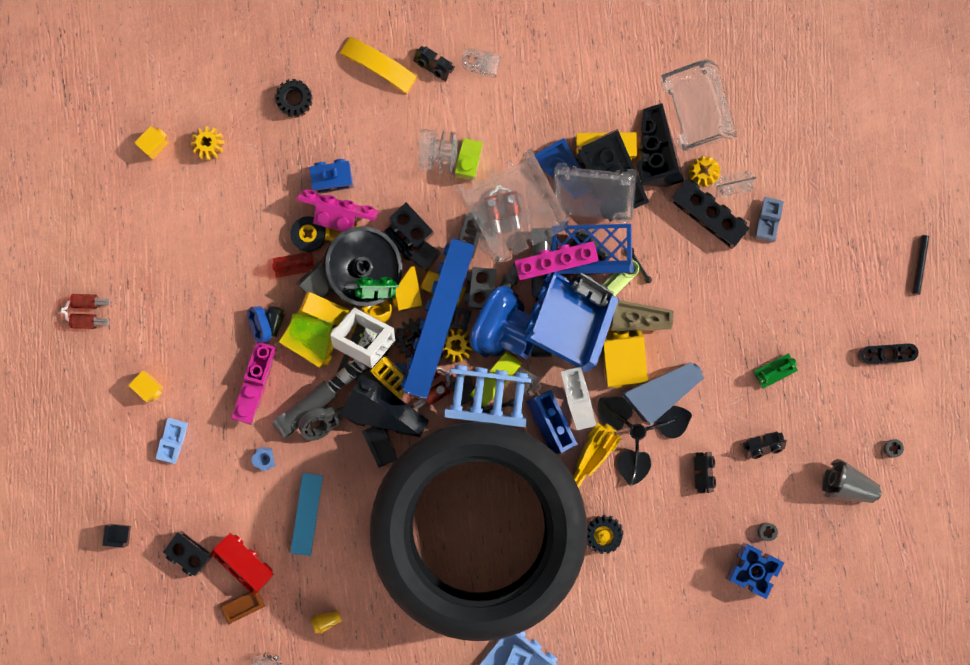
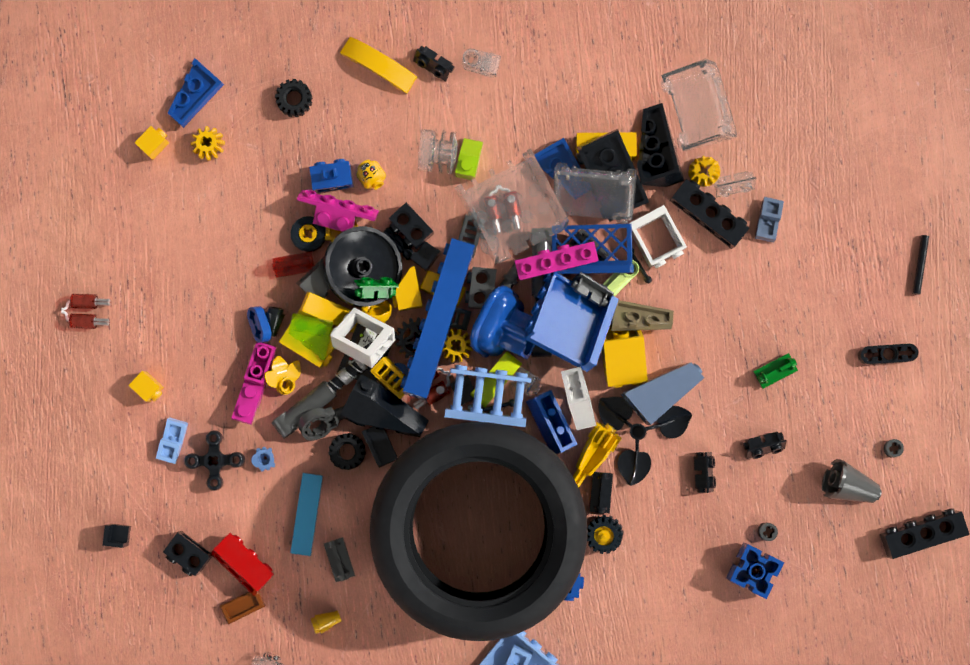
none -> blue wing [168,58,224,128]
none -> black gear [184,430,245,491]
none -> yellow plate [264,356,301,395]
none -> dark grey hinge [324,537,355,582]
none -> black tyre [328,434,366,470]
none -> yellow head [356,160,386,190]
none -> blue bracket [564,573,584,601]
none -> black hinge [590,472,613,514]
none -> white window [629,205,687,268]
none -> black brick [880,508,970,559]

